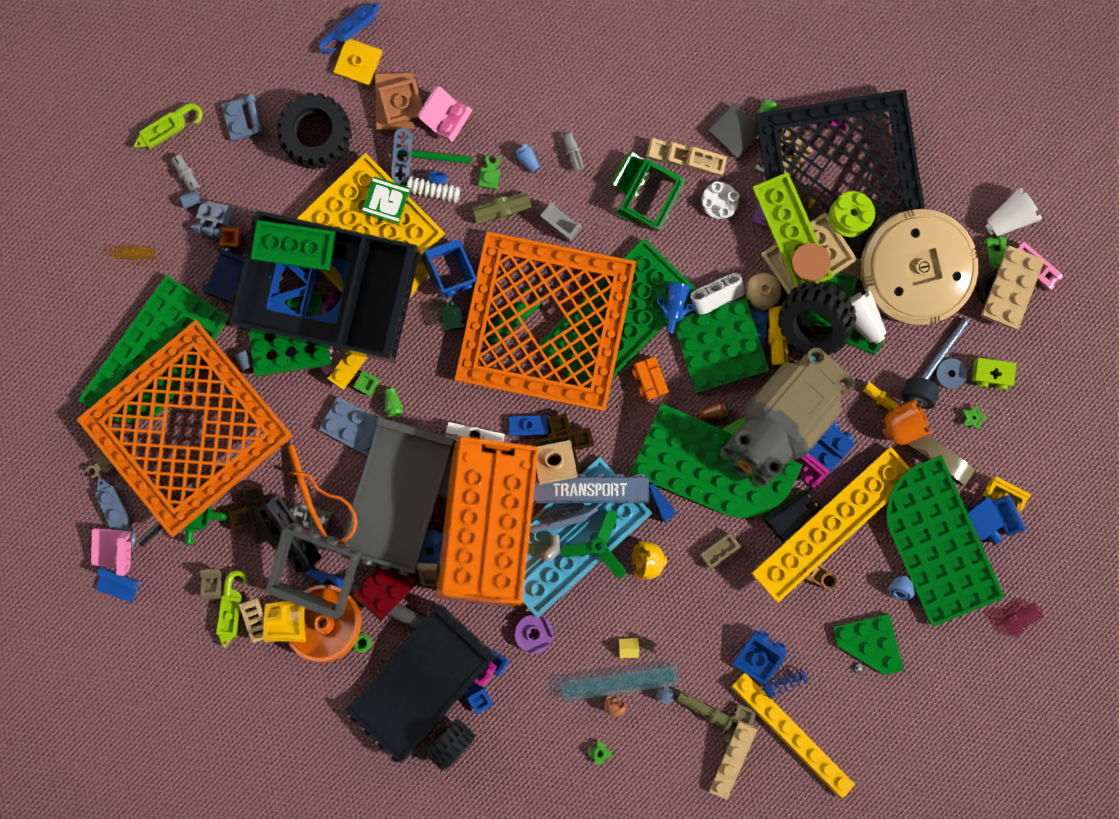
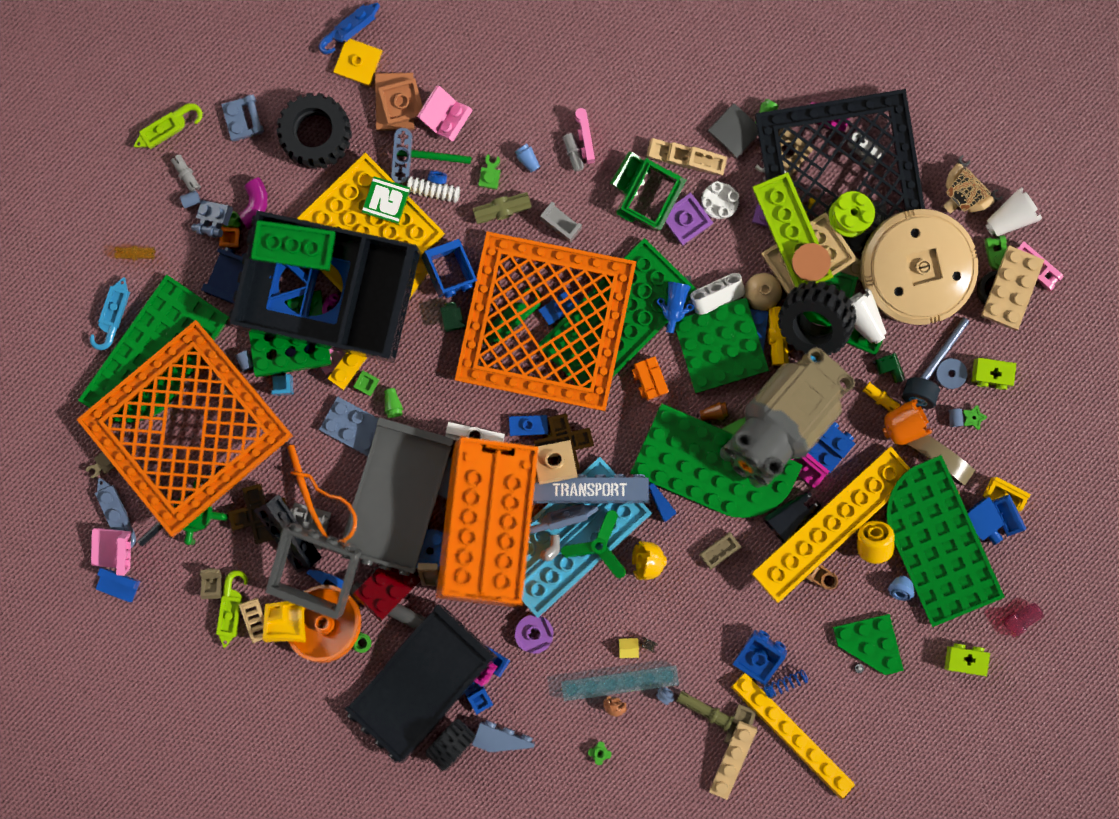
none -> dark azure plate [90,277,130,350]
none -> bright green plate [222,212,241,228]
none -> magenta cylinder [238,177,268,230]
none -> dark azure panel [271,374,294,396]
none -> sand blue slope [472,720,535,752]
none -> blue plate [538,288,580,326]
none -> bright pink plate [575,108,595,164]
none -> medium lavender plate [665,193,713,246]
none -> white piece [848,131,884,166]
none -> yellow head [857,521,895,564]
none -> dark green piece [872,353,906,383]
none -> torso [943,155,1003,214]
none -> lime brick [944,643,990,676]
none -> sand blue hinge [948,409,964,427]

